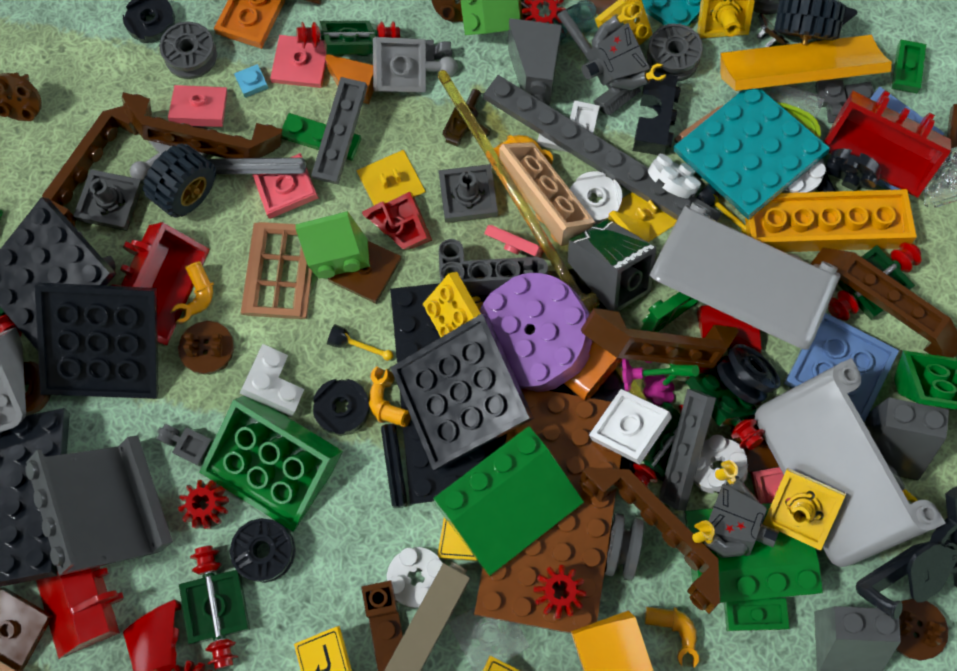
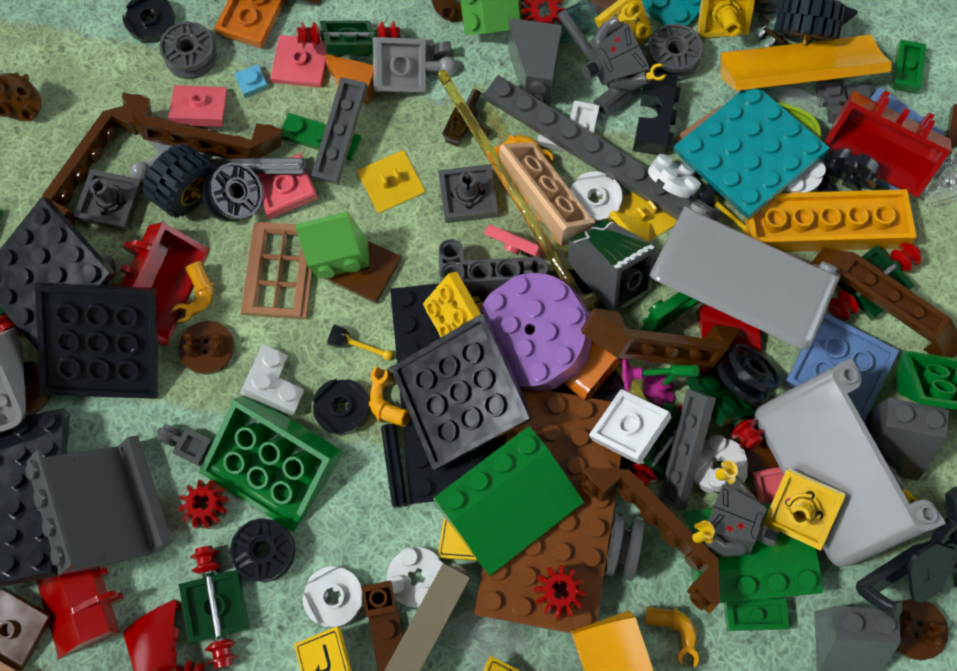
red slope [362,192,432,250] -> none
none -> black wheel [200,162,263,223]
none -> white plate [302,566,363,628]

